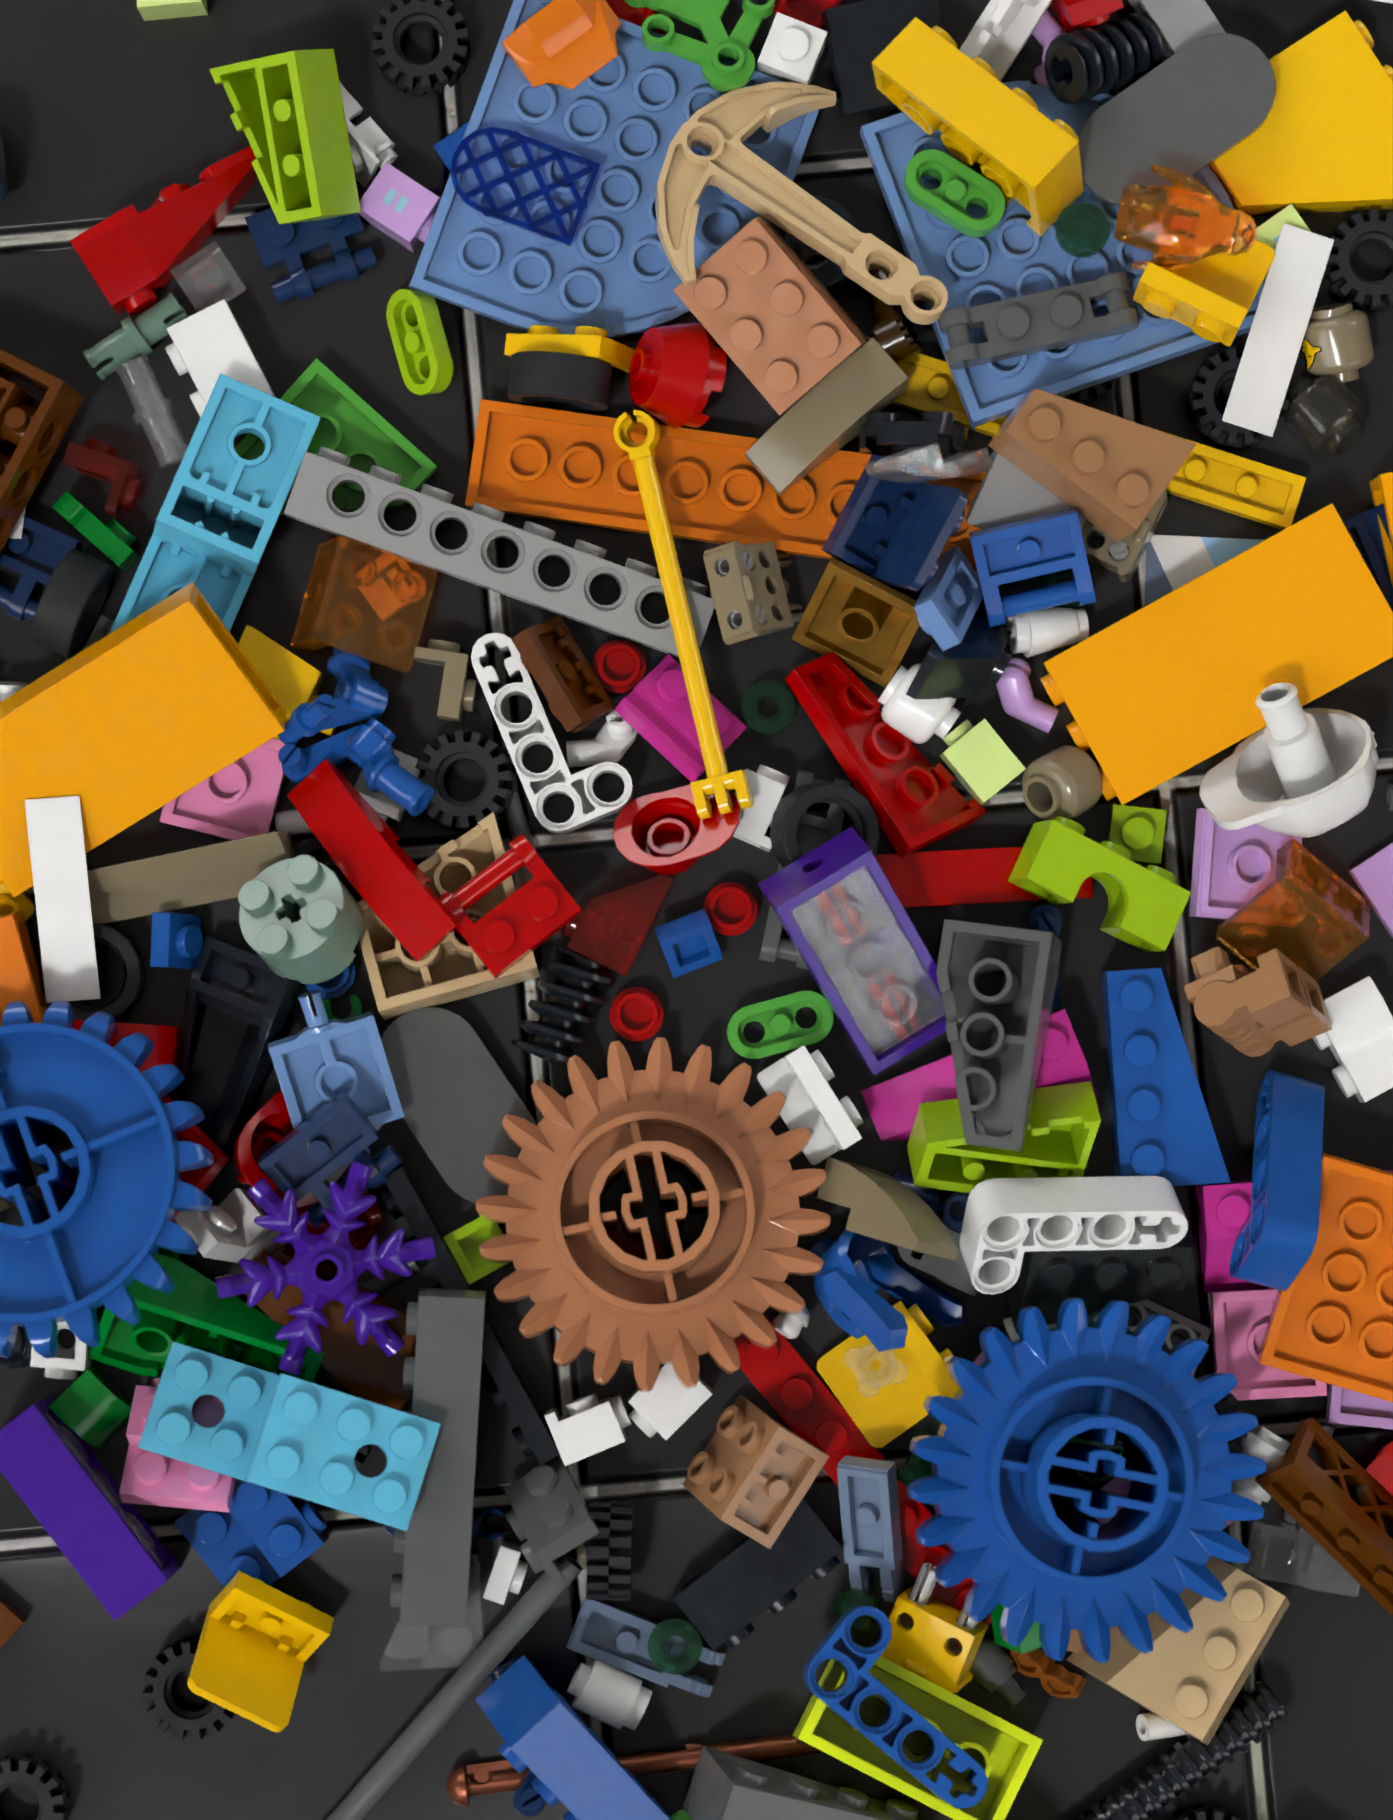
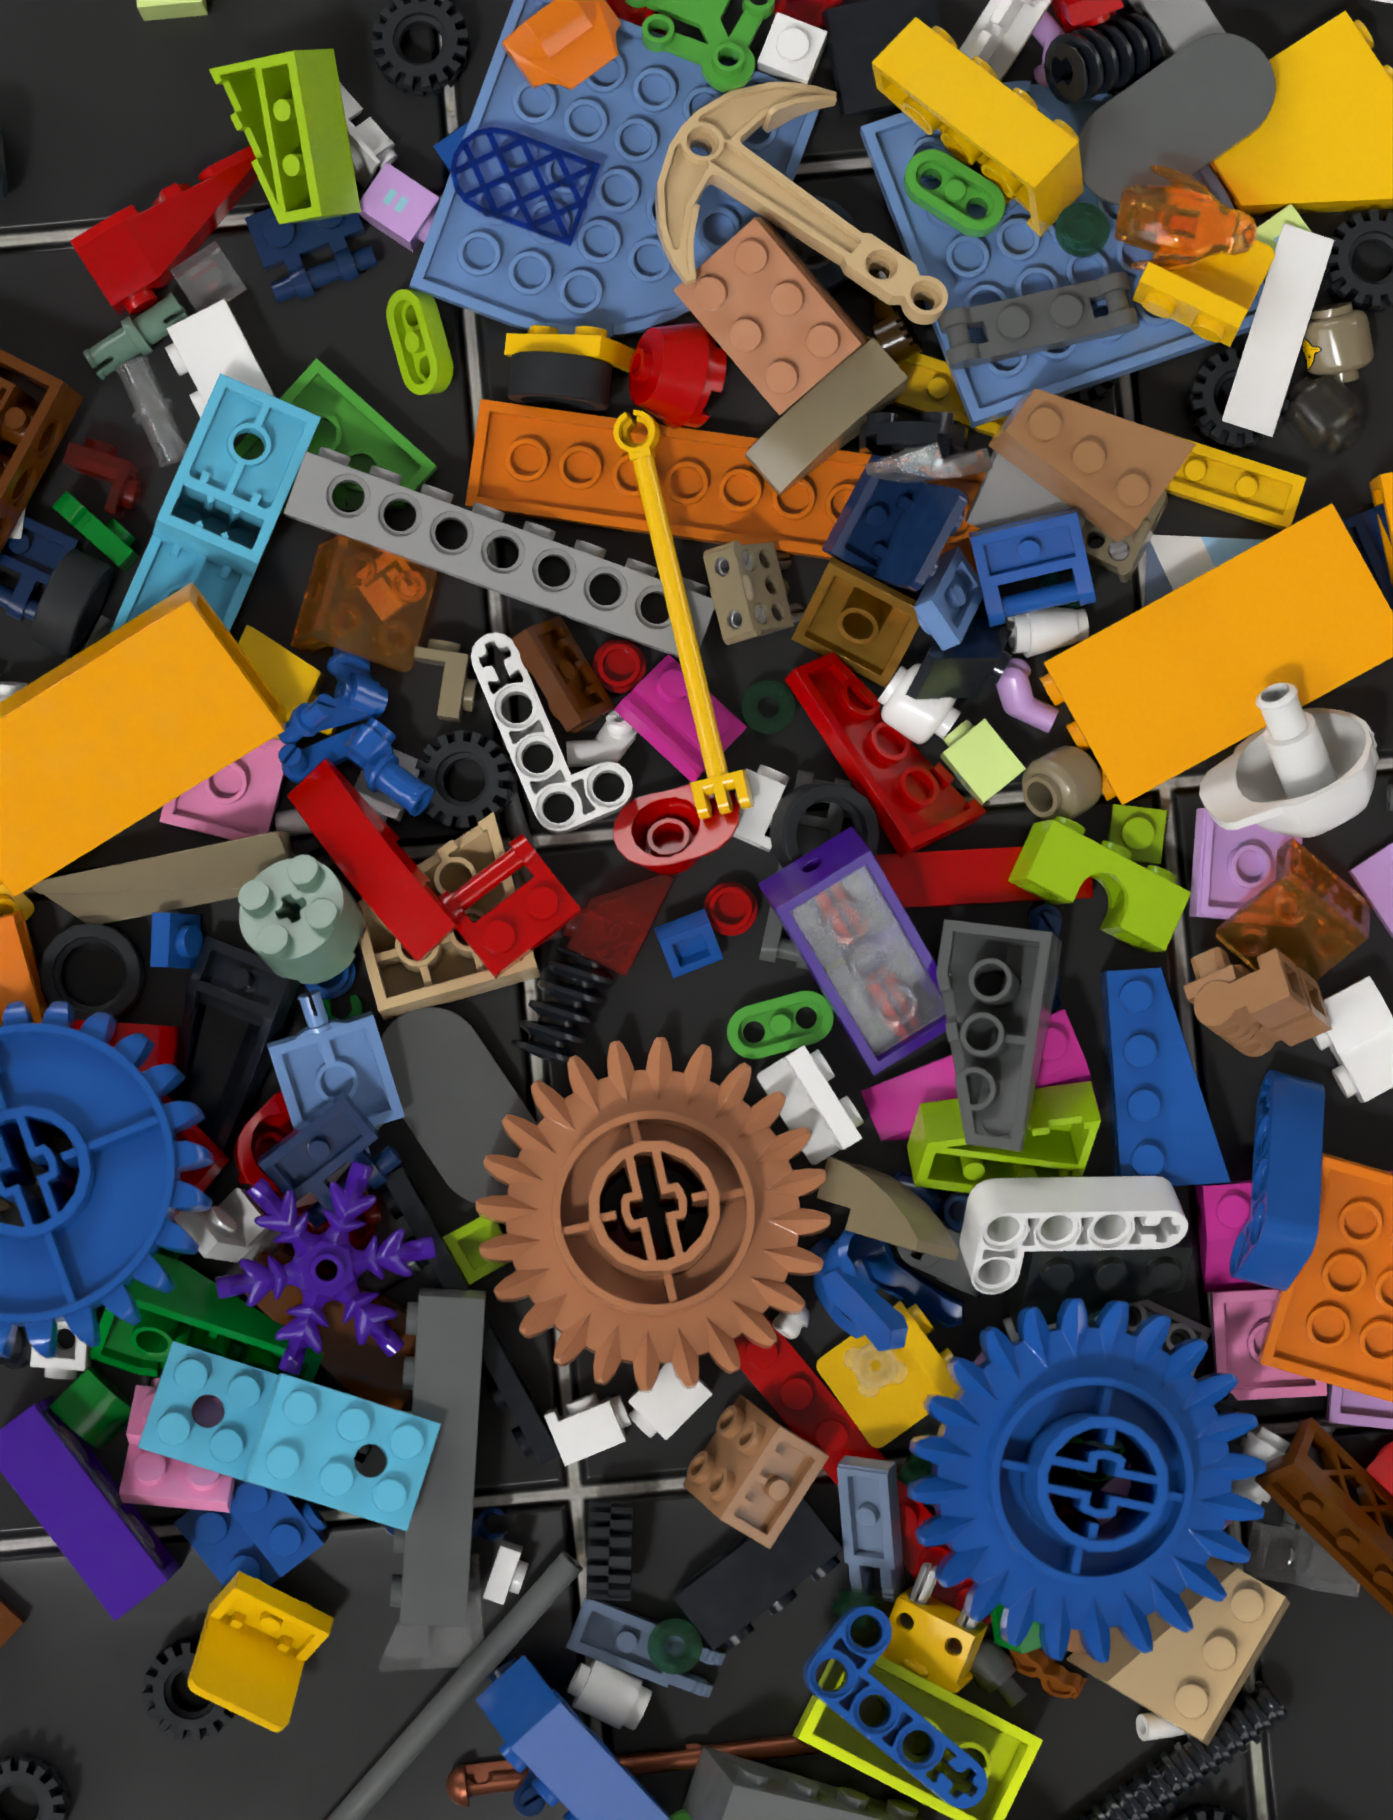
white sticker [24,796,101,1003] -> none
dark grey bracket [503,1455,600,1586] -> none
red plate [610,987,664,1041] -> none

